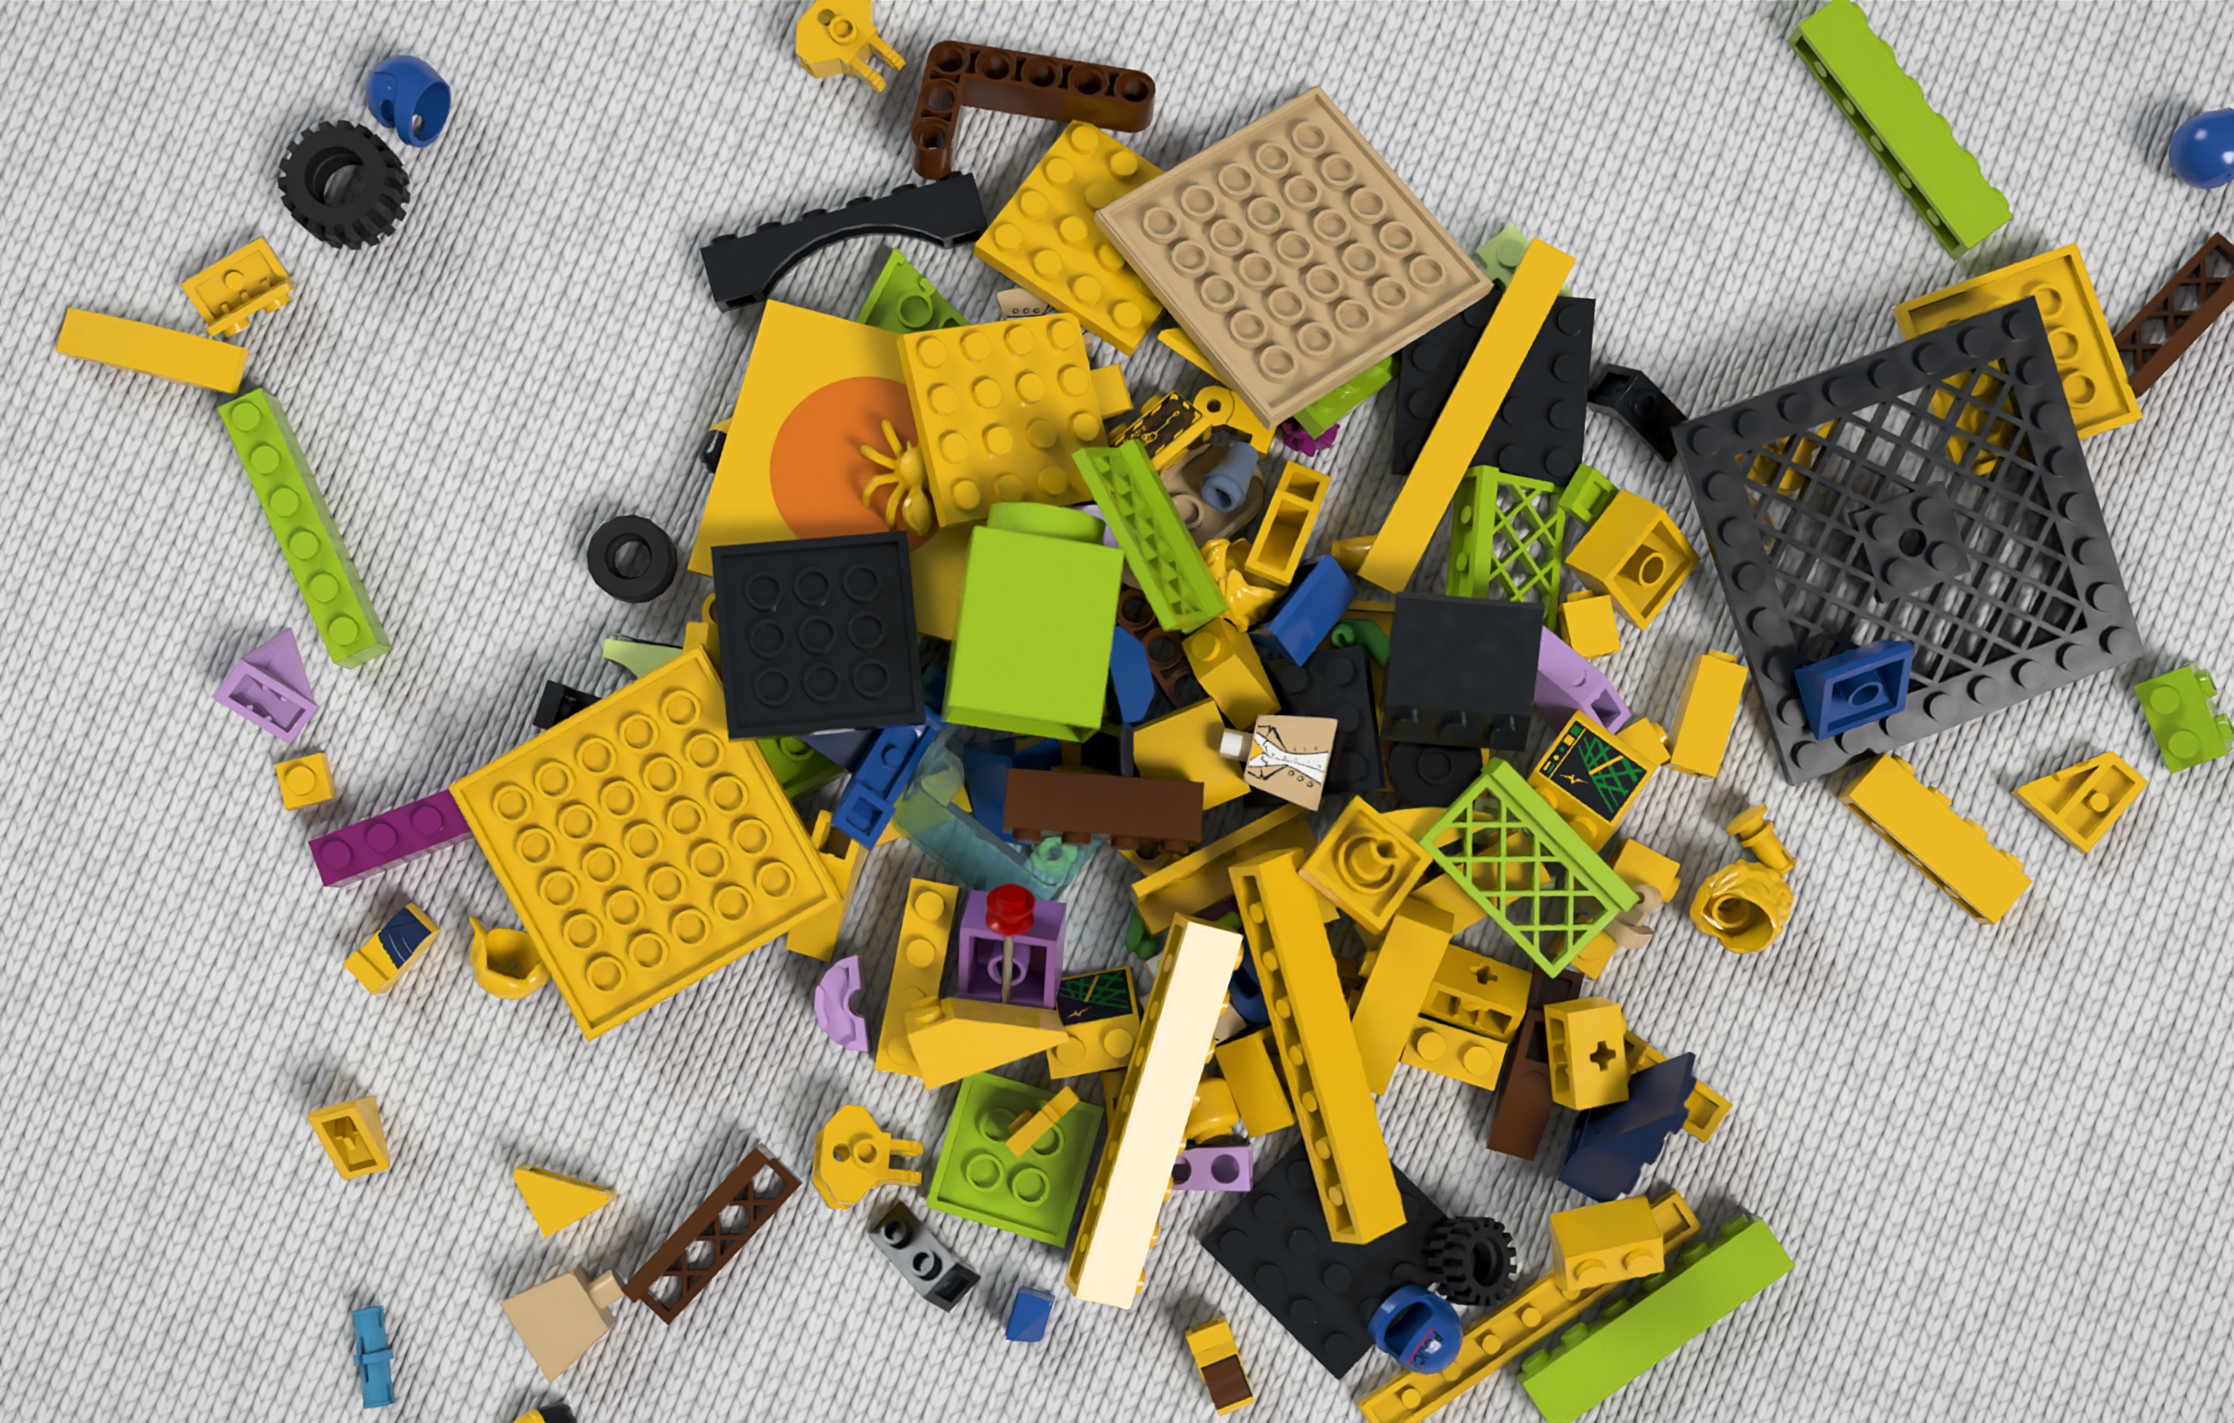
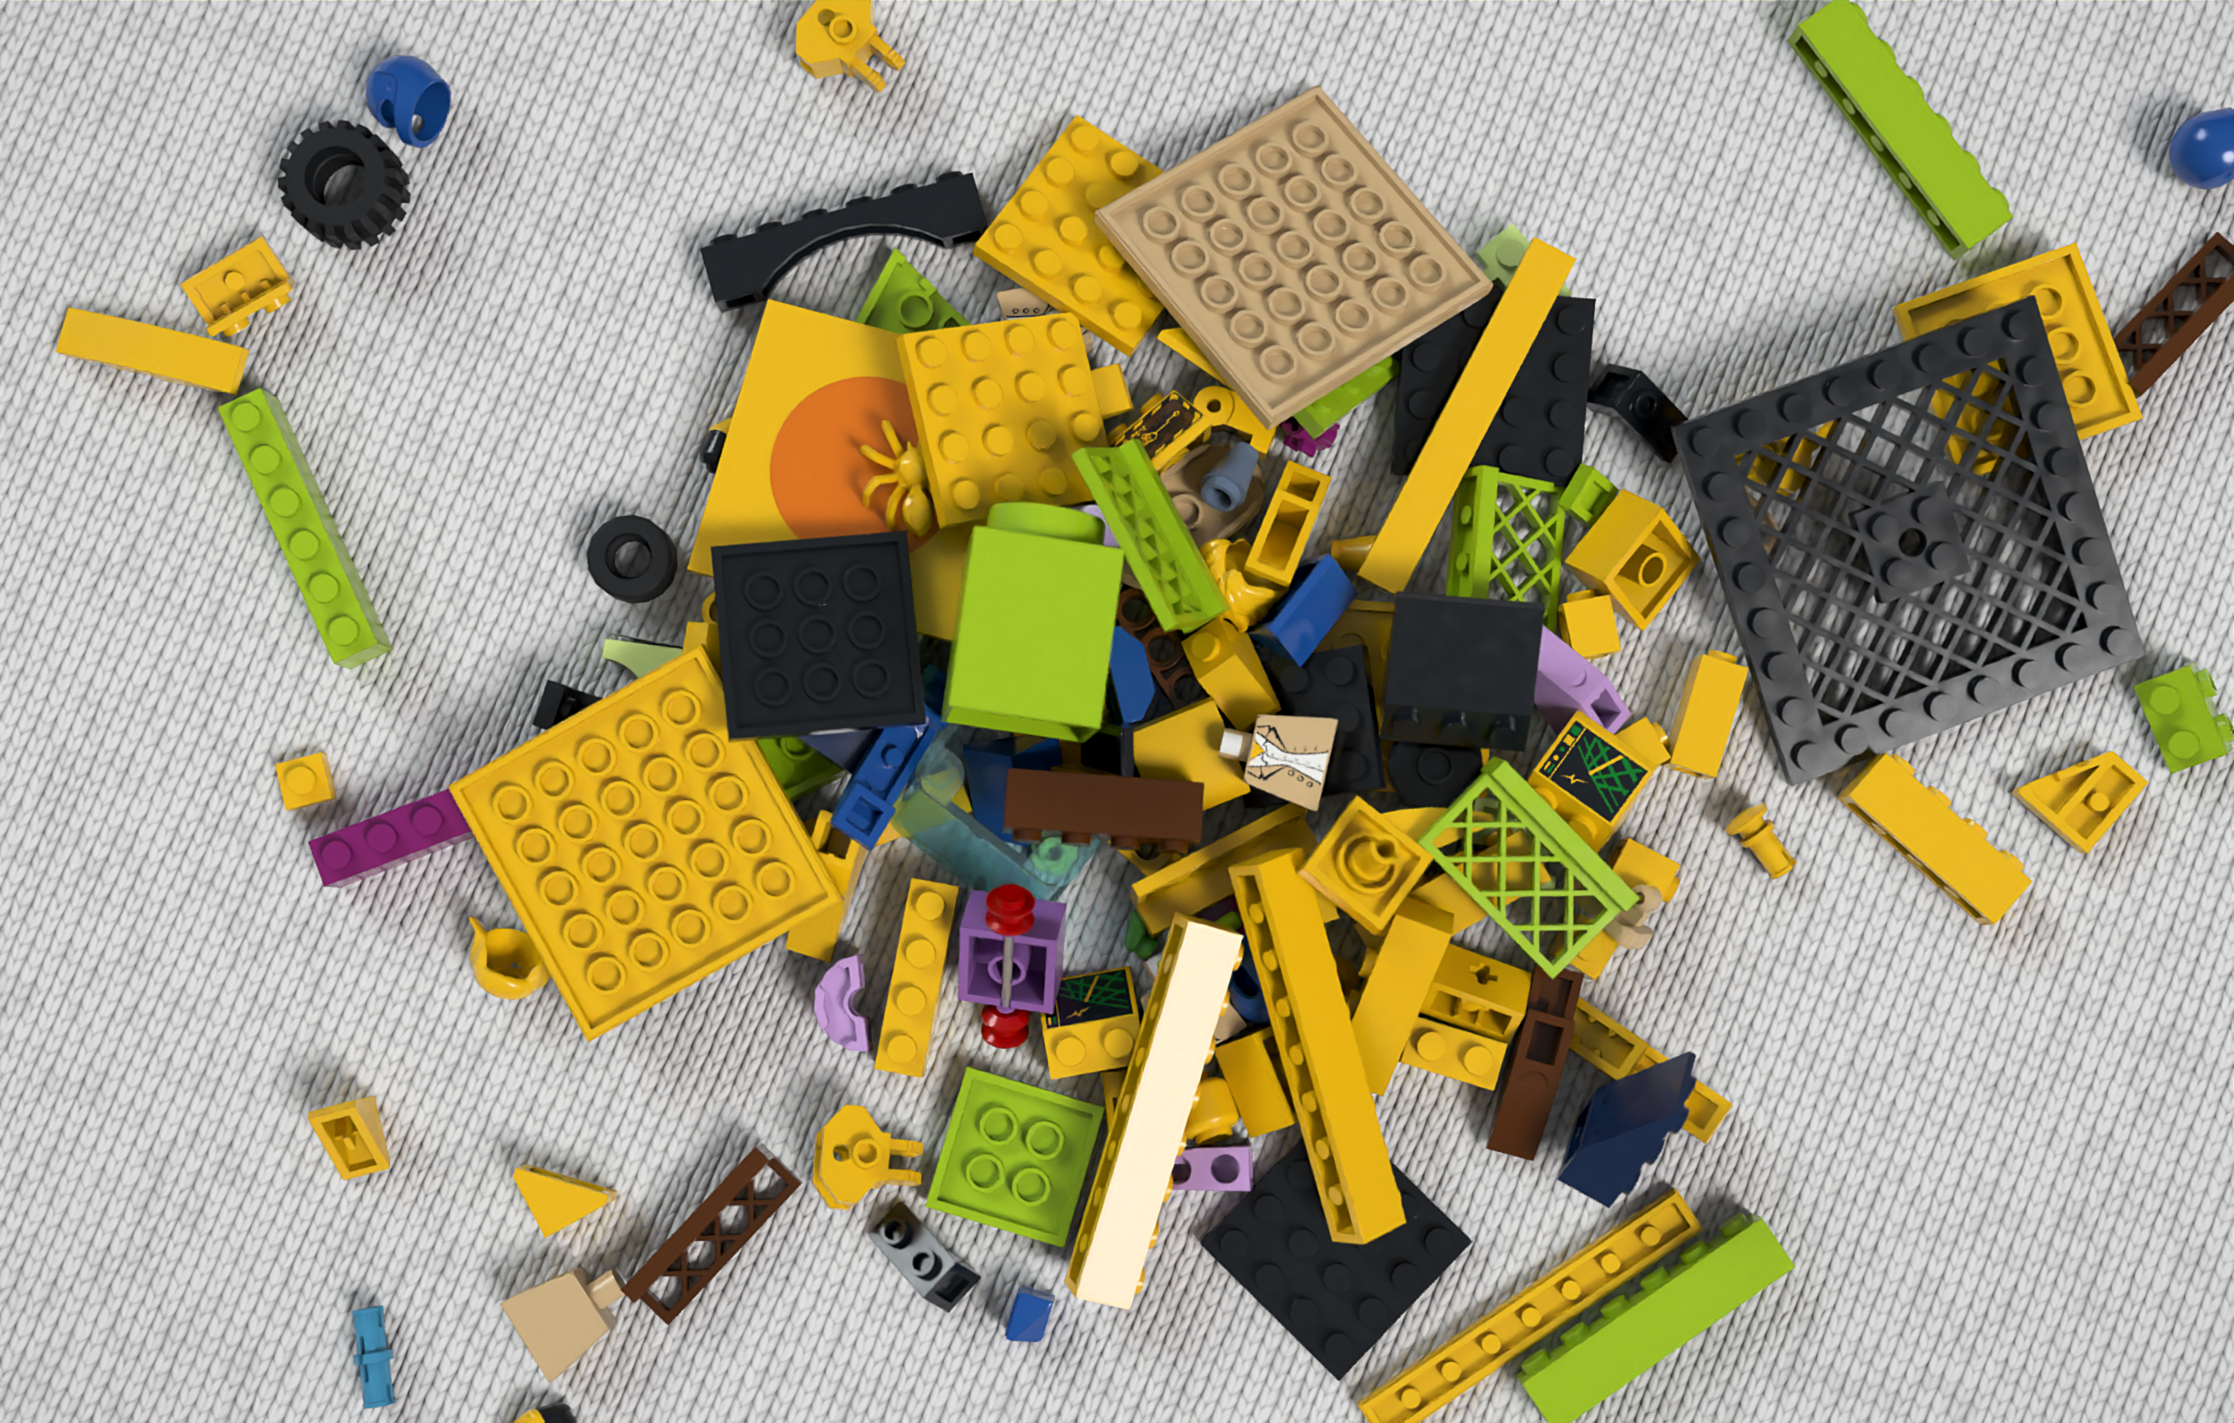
lavender slope [212,627,318,745] -> none
yellow leg [342,902,441,994] -> none
yellow slope [903,996,1069,1091] -> none
reddish brown beam [911,41,1156,179] -> none
yellow plate [1005,1085,1080,1158] -> none
leg [1185,1314,1255,1417] -> none
bright green arm [1330,618,1389,668] -> none
blue helmet [1368,1284,1463,1375] -> none
black tyre [1428,1216,1517,1307] -> none
yellow brick [1544,996,1631,1111] -> none
yellow slope [1549,1194,1664,1291] -> none
yellow hair [1689,859,1794,955] -> none
blue slope [1794,640,1914,741] -> none

